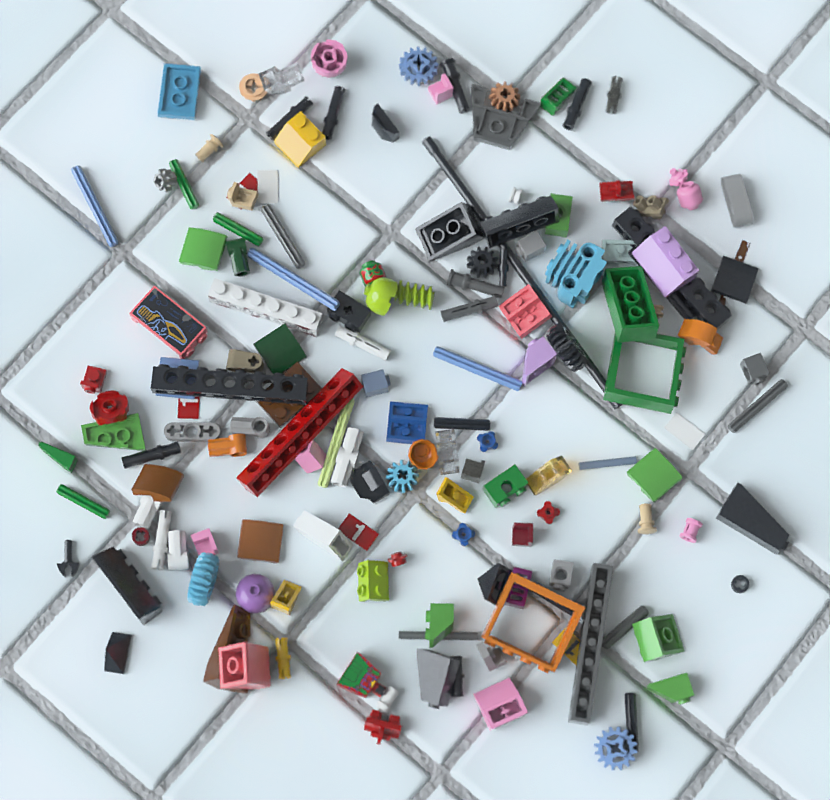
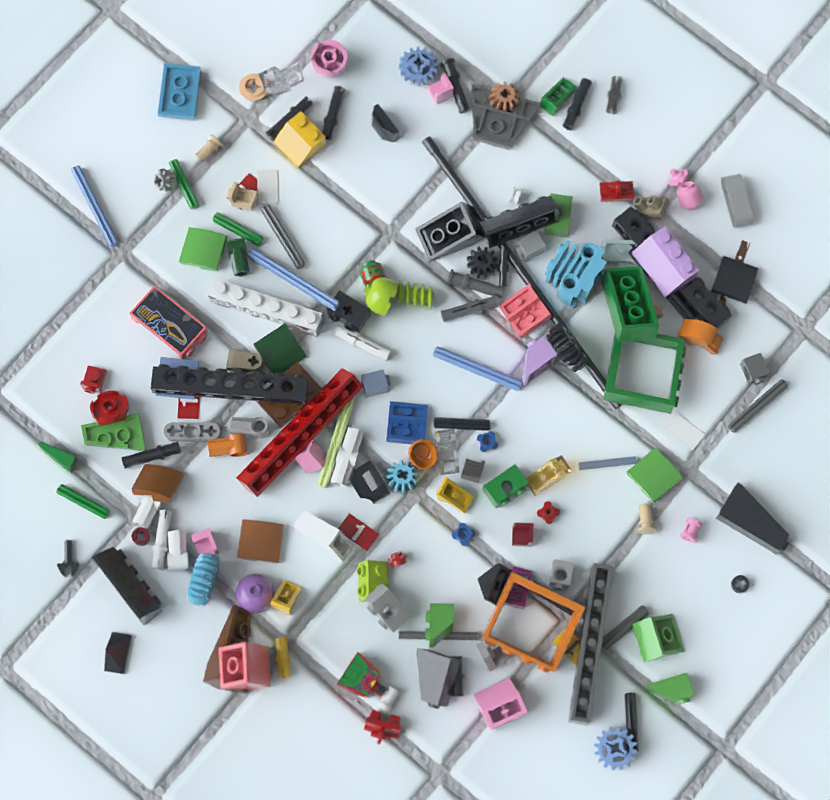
none -> light grey brick [364,584,411,633]

